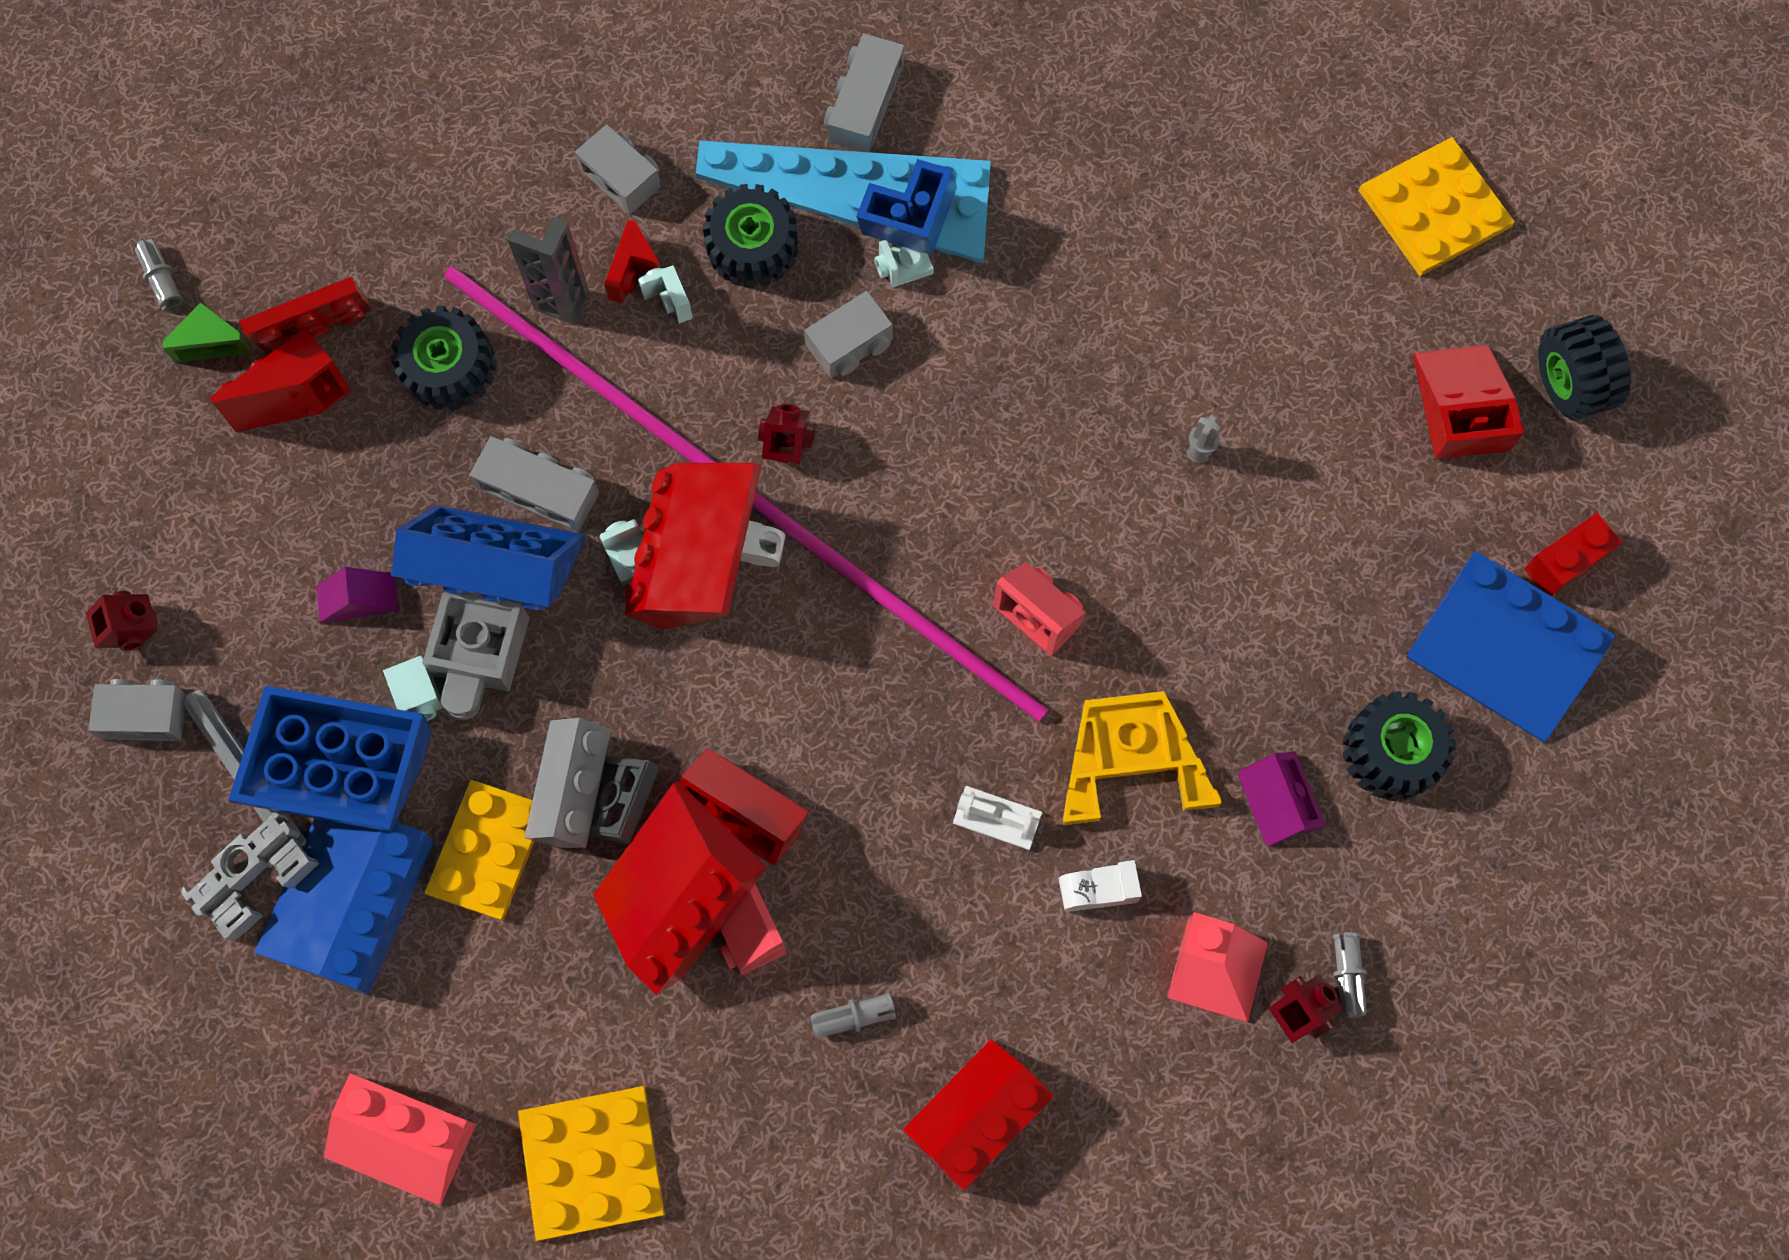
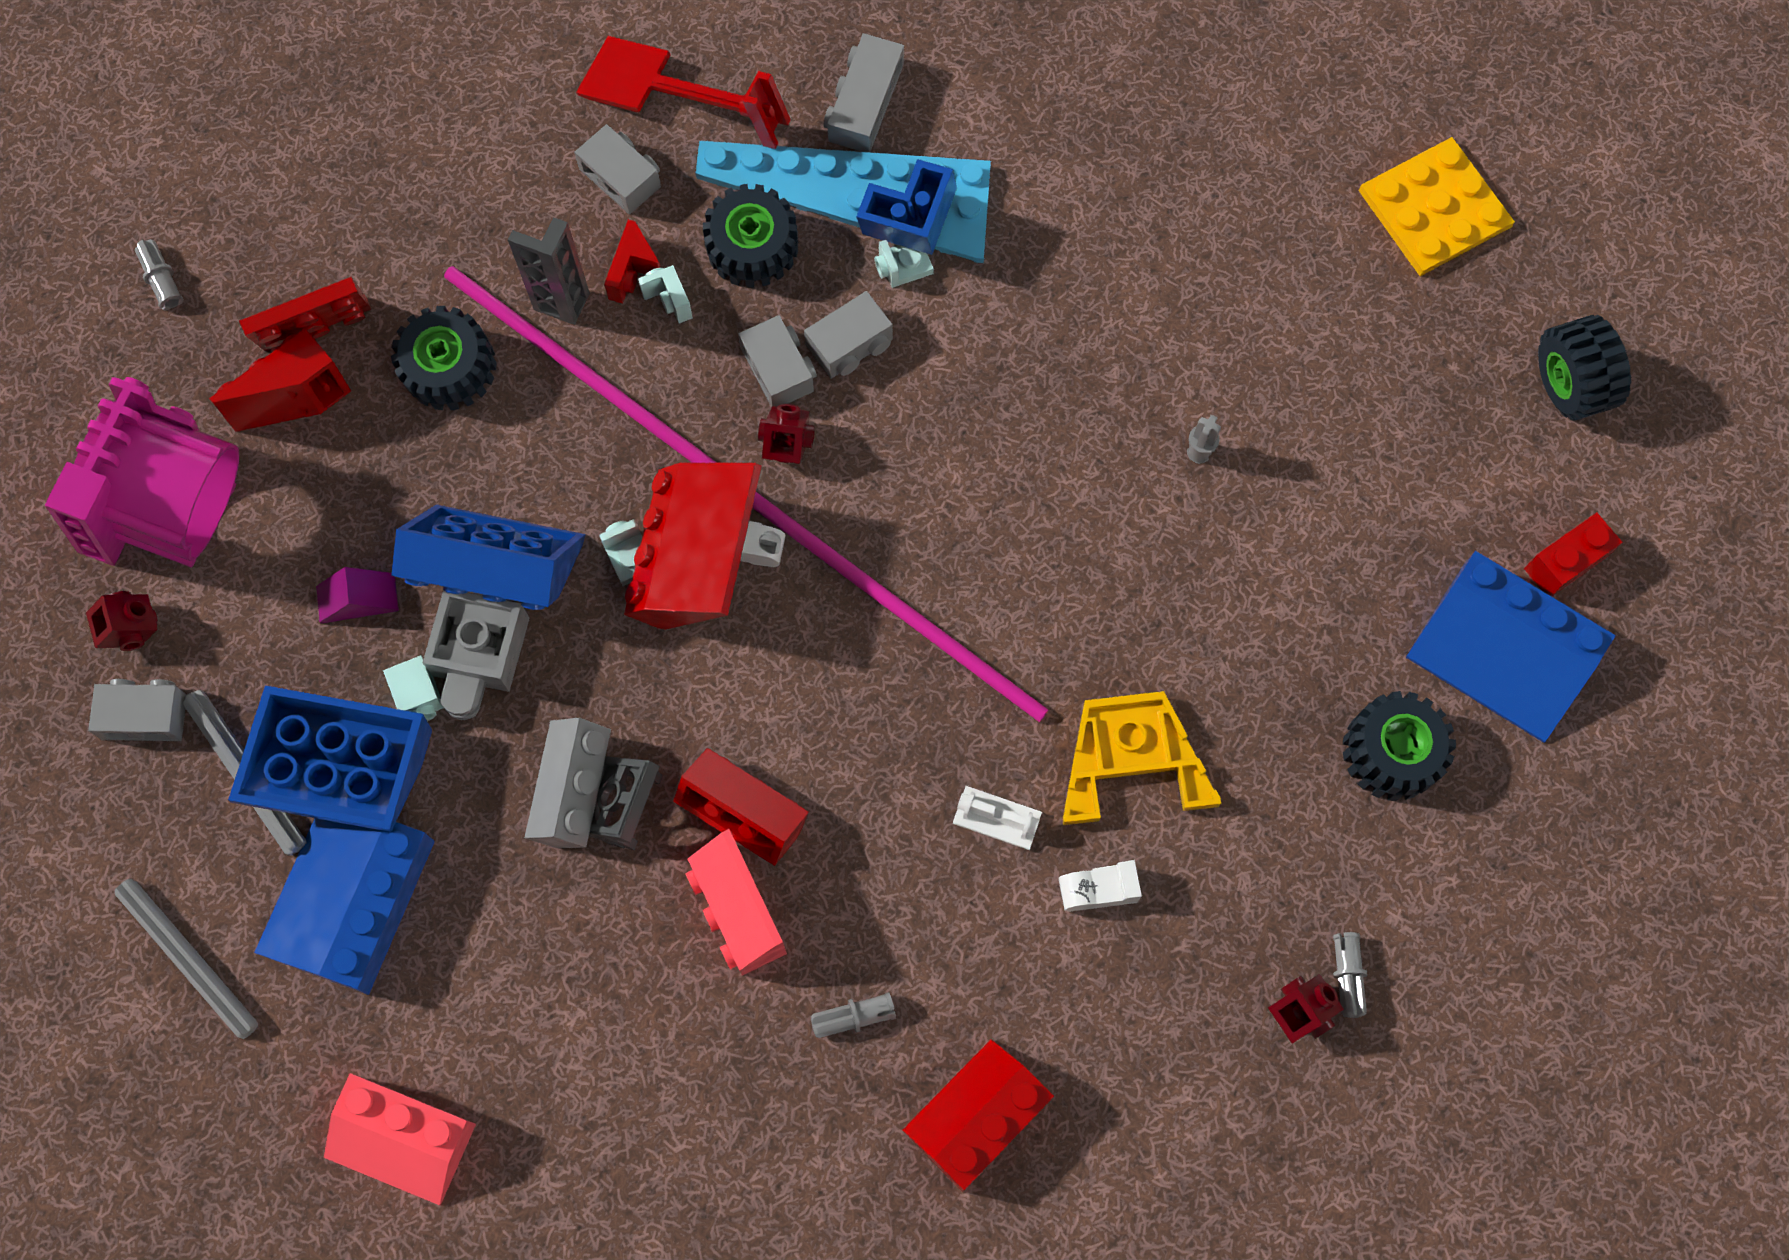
bright green slope [163,303,250,363] -> none
light grey piece [181,810,320,941] -> none
yellow plate [424,780,535,921] -> none
light grey brick [469,436,599,533] -> none
yellow plate [518,1086,665,1241] -> none
red slope [593,781,767,996] -> none
coral slope [993,562,1086,657] -> none
coral slope [1167,912,1268,1023] -> none
magenta panel [1238,751,1326,846] -> none
red slope [1413,345,1524,460] -> none
none -> dark pink hose [45,377,239,568]
none -> light grey axle [114,878,258,1039]
none -> red piece [576,36,791,149]
none -> light grey brick [738,315,817,407]

